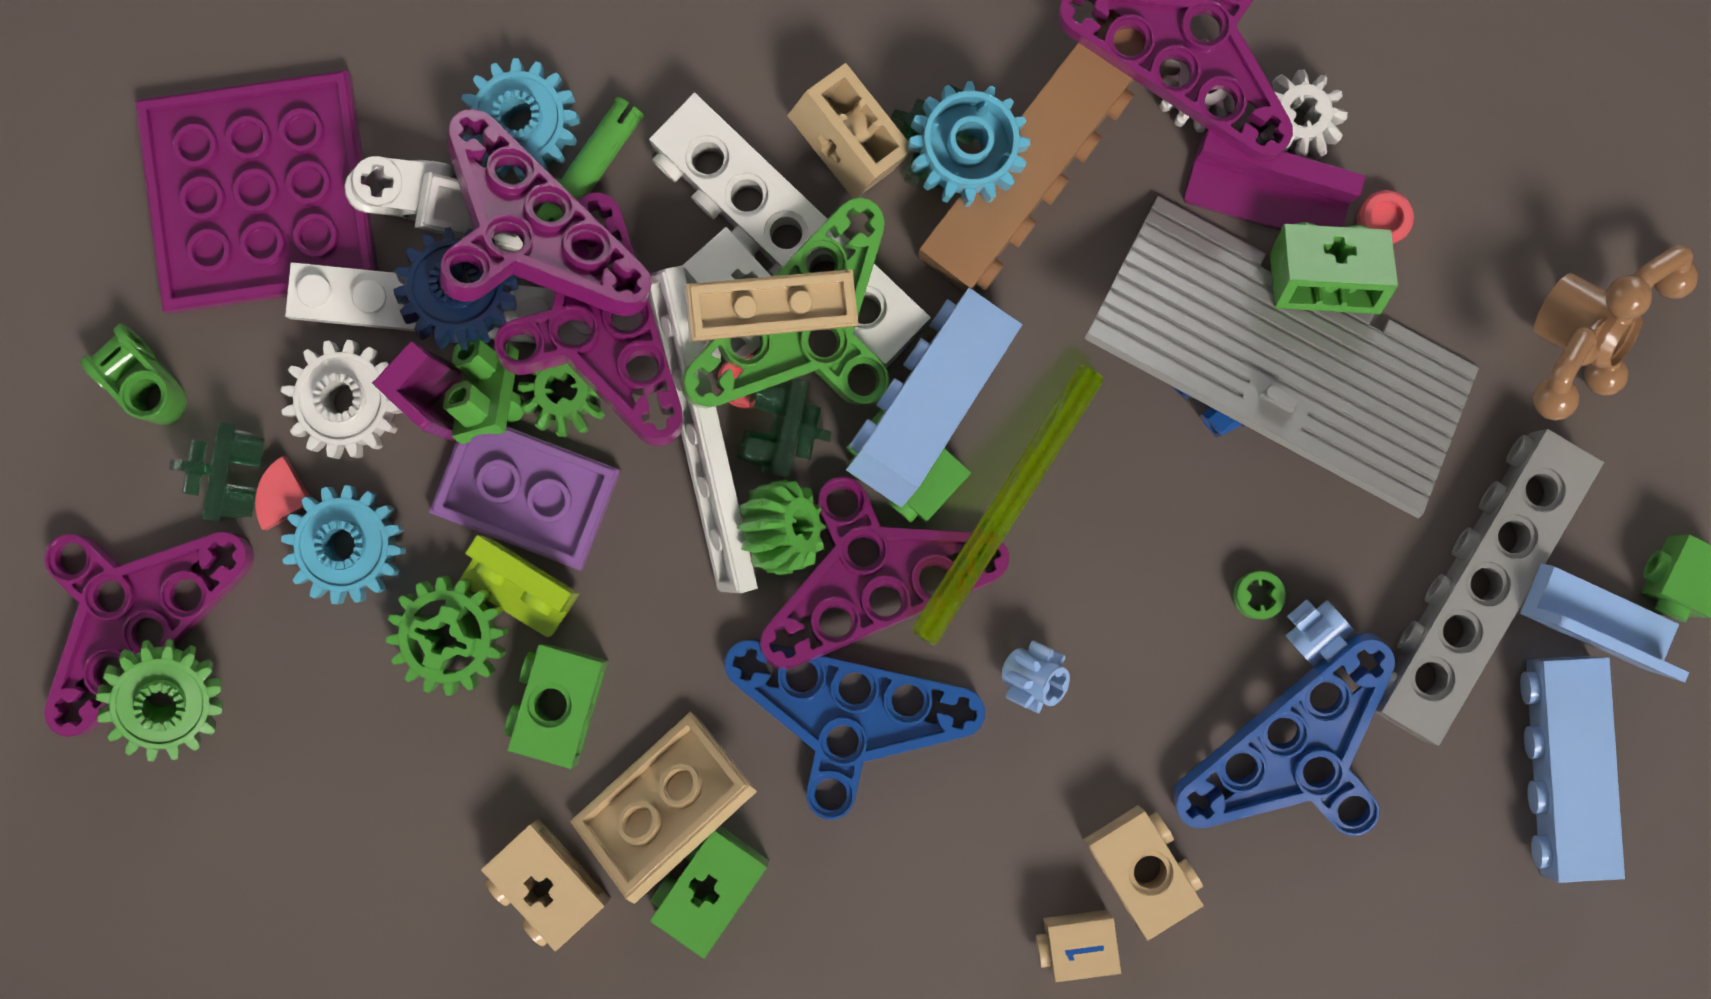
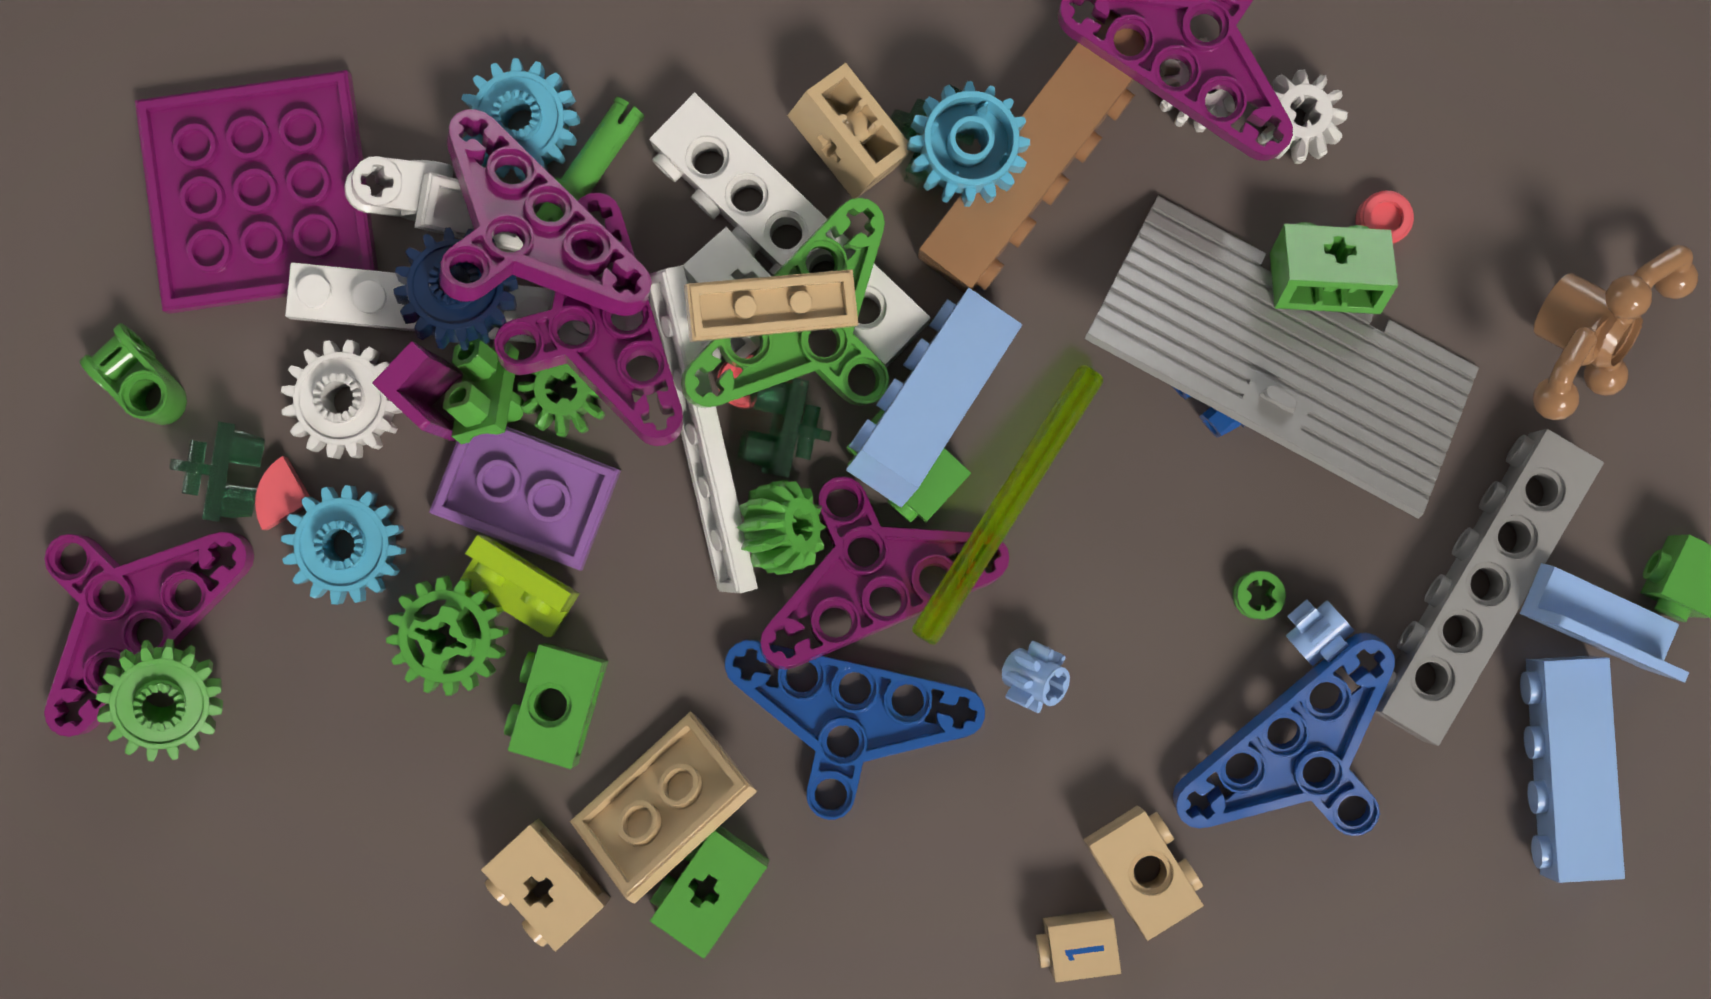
magenta panel [1183,130,1366,231] -> none

